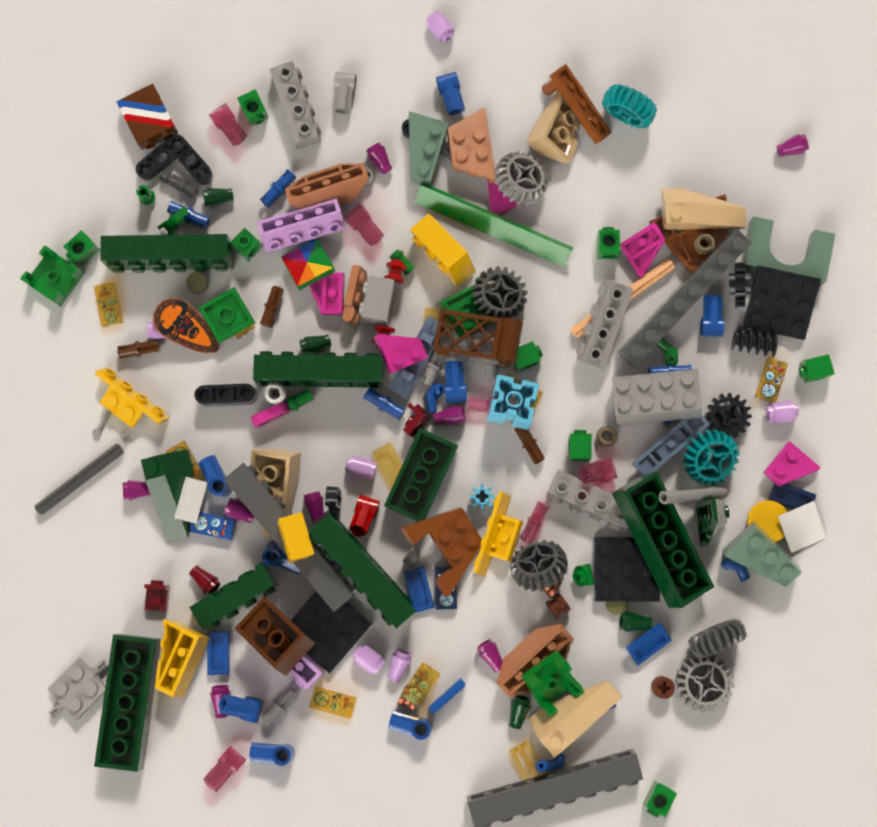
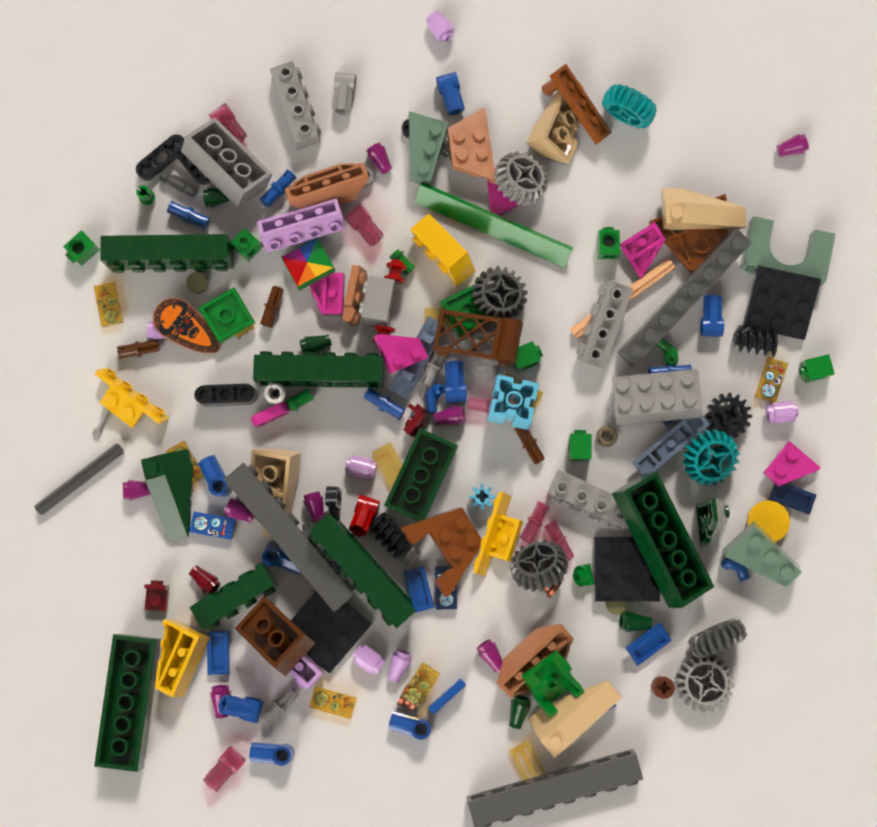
green panel [20,245,85,307] -> none
light grey plate [47,658,108,720] -> none
panel [116,84,178,150] -> none
green plate [158,206,189,235] -> none
white tile [174,477,207,524] -> none
green brick [237,89,268,126] -> none
yellow hinge [277,512,314,563] -> none
blue arm [536,753,566,772] -> none
copper wheel [545,593,571,620] -> none
clear pink piece [577,457,618,484] -> none
green brick [643,780,677,818] -> none
light grey piece [659,486,727,504] -> none
dark tan plate [694,233,715,255] -> none
black gear [729,262,751,308] -> none
white sticker [778,501,826,553] -> none
none -> light grey brick [181,118,272,208]
none -> black piece [369,512,411,559]
none -> clear pink axle [544,519,574,561]

